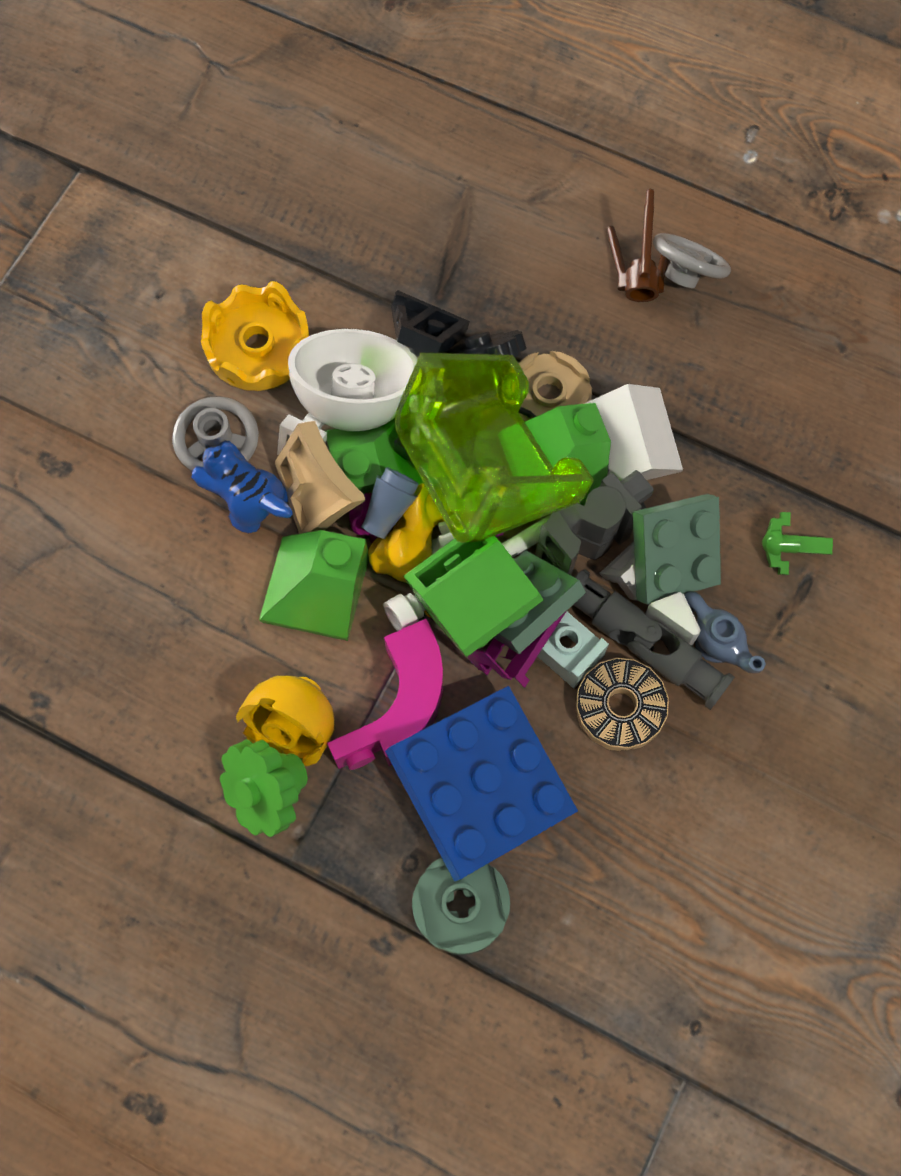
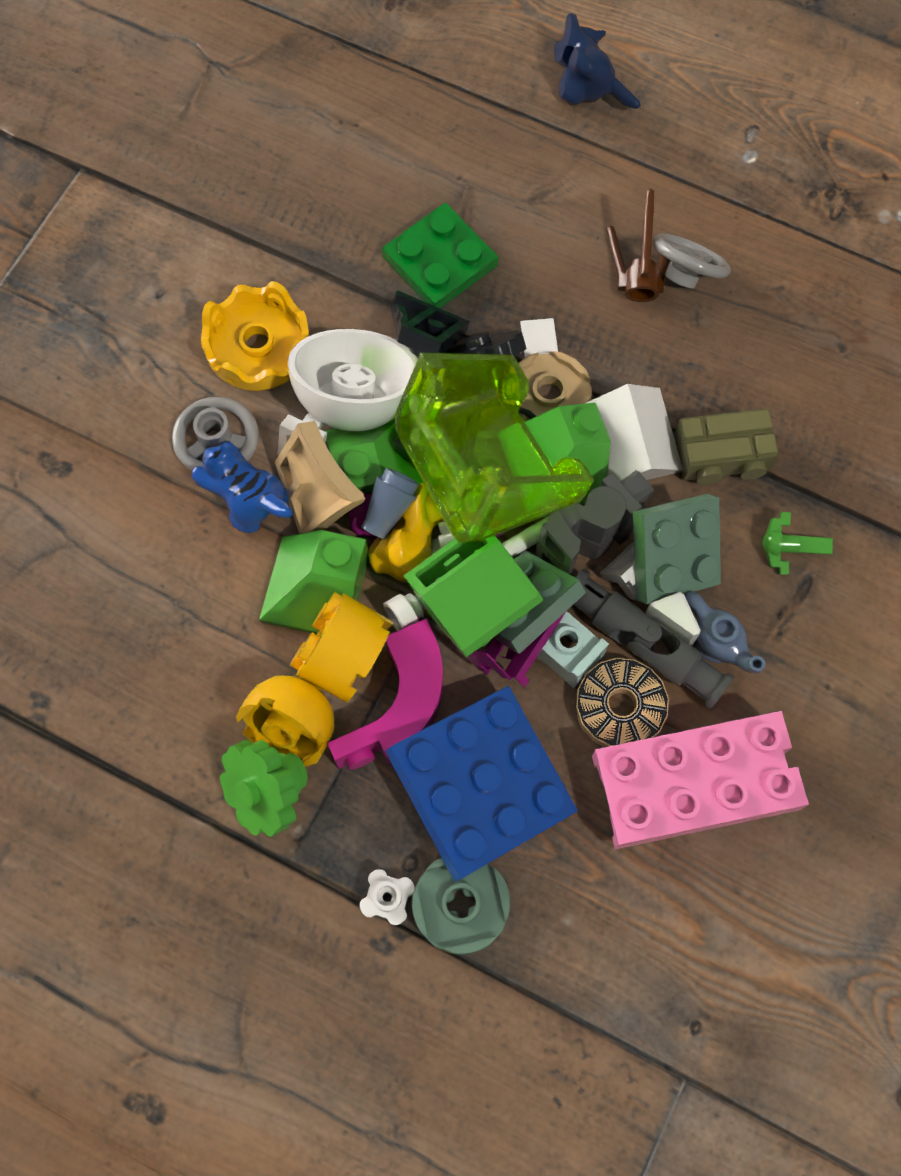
none -> yellow brick [290,592,393,703]
none -> white plate [360,869,415,925]
none -> green plate [382,202,499,308]
none -> white sticker [520,318,558,357]
none -> dark blue animal [554,13,641,109]
none -> bright pink piece [592,711,809,849]
none -> olive brick [675,408,778,485]

